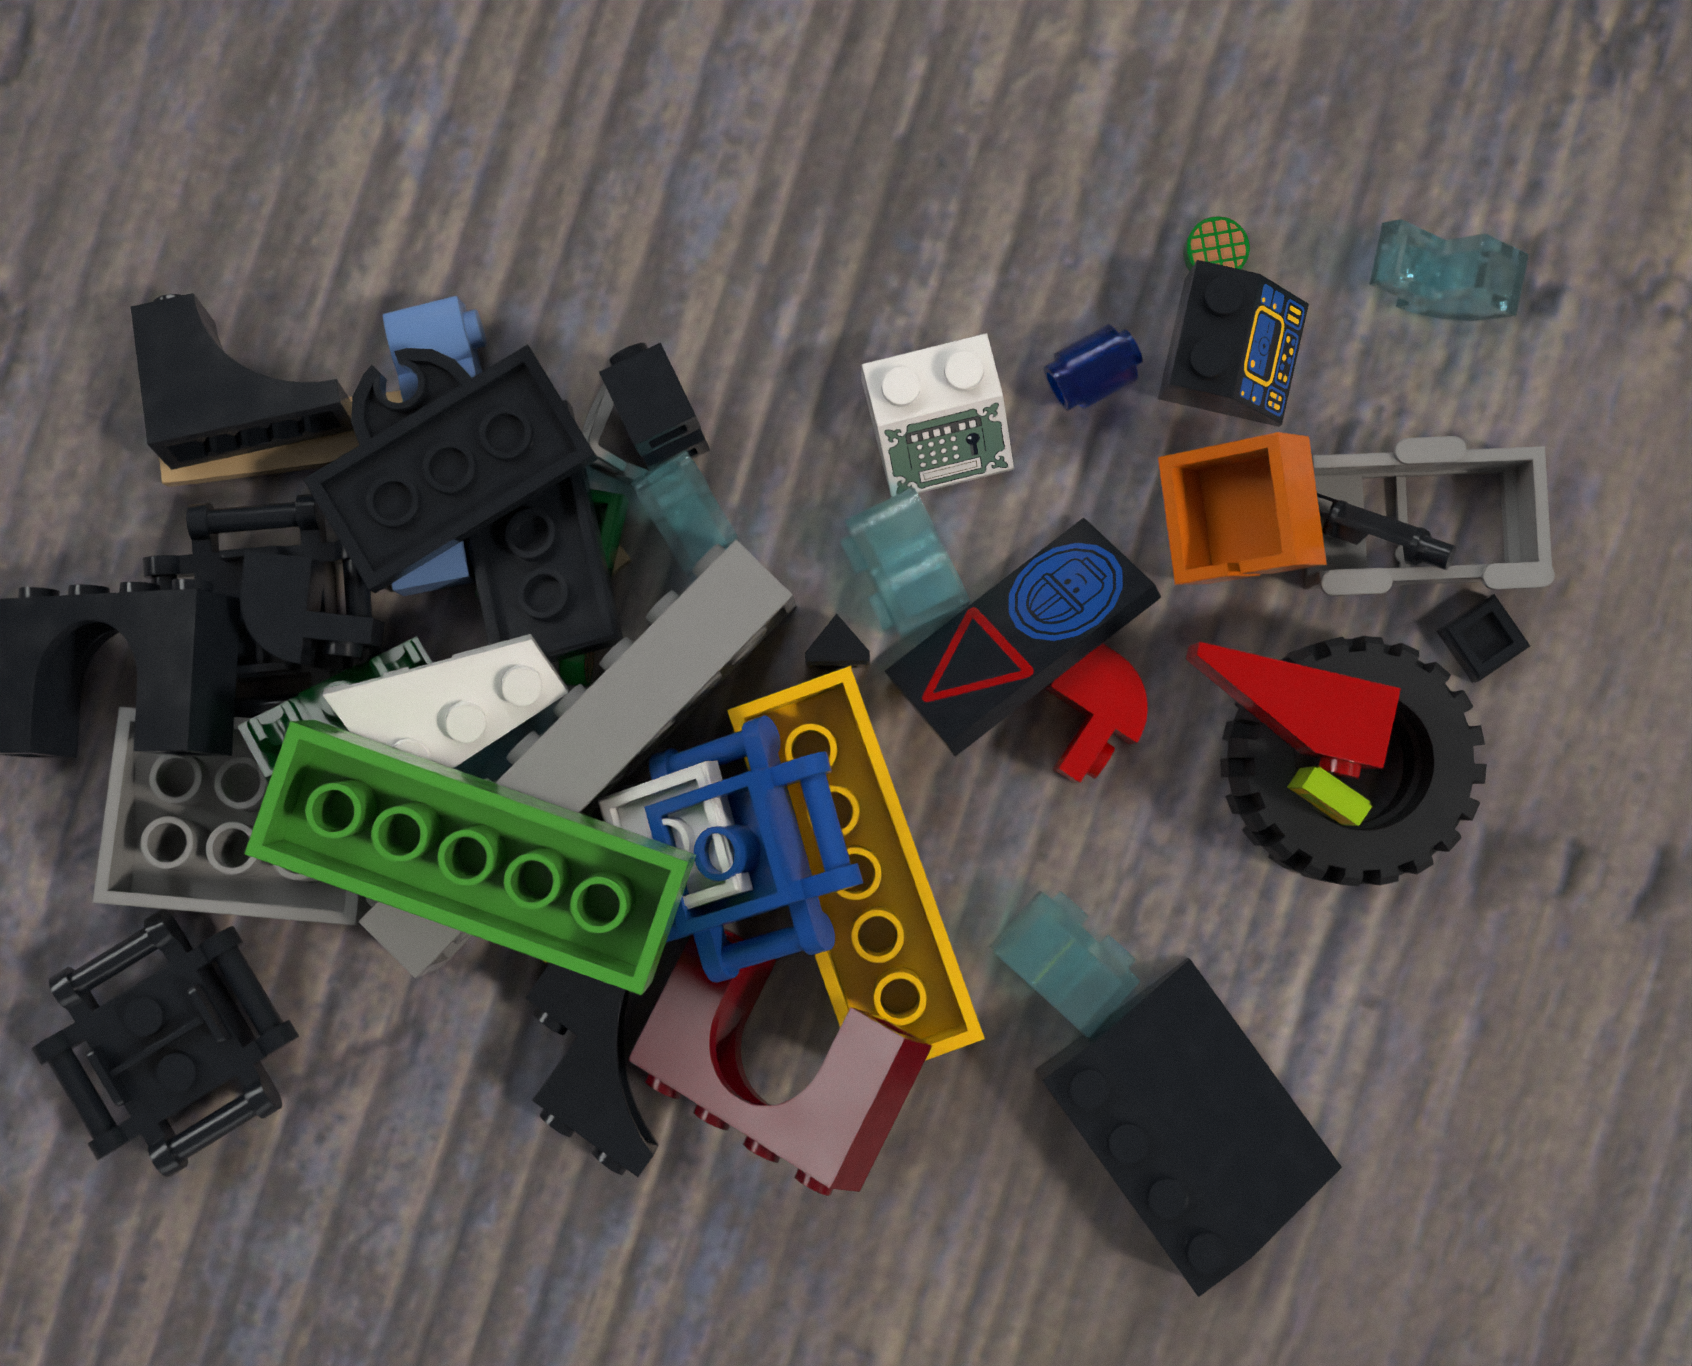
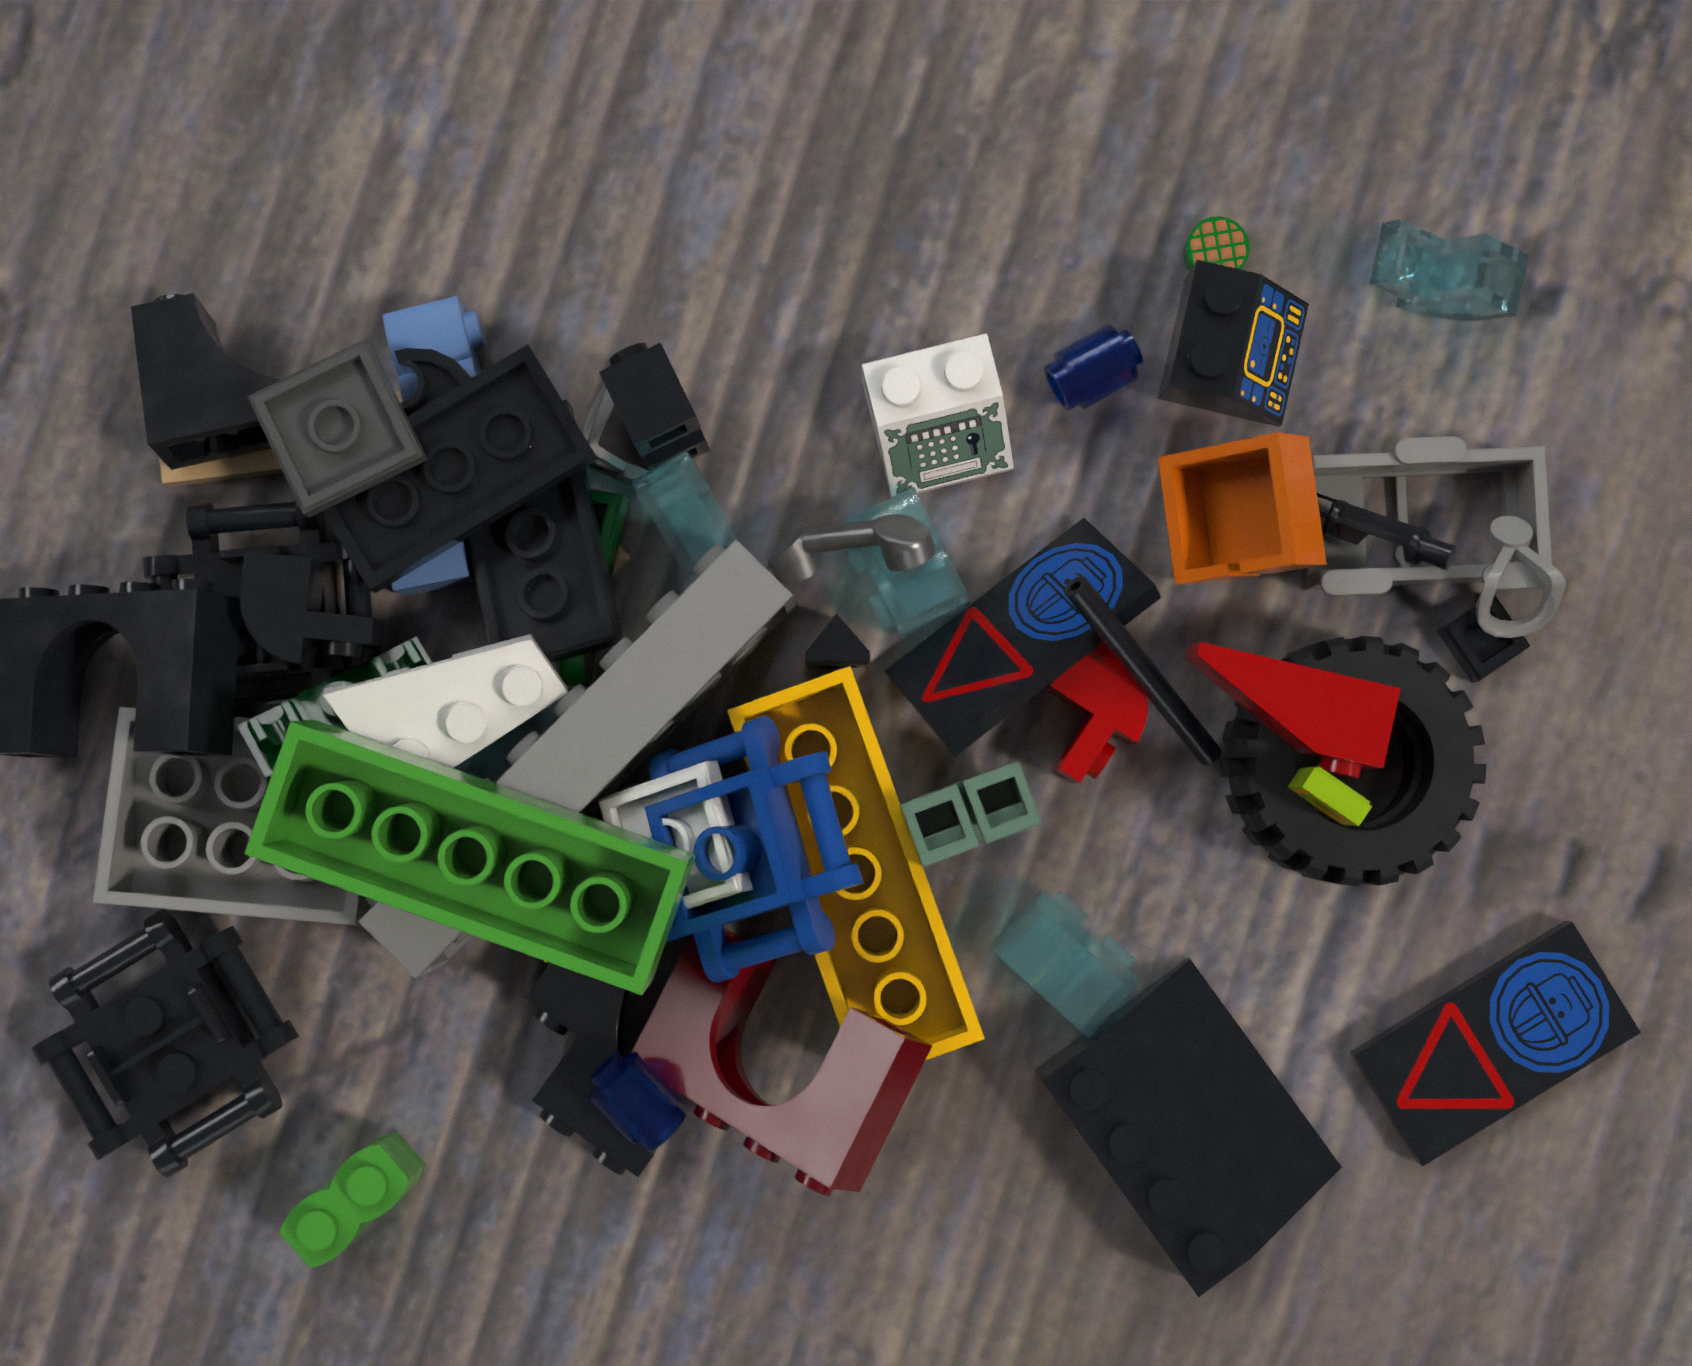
none -> dark grey tile [247,339,428,517]
none -> bright green brick [280,1131,426,1268]
none -> clear blue brick [588,1052,686,1152]
none -> flat silver bar [769,514,936,584]
none -> sand green hips [900,761,1042,867]
none -> black piece [1064,576,1221,765]
none -> black tile [1350,921,1641,1166]
none -> light grey piece [1476,516,1566,638]

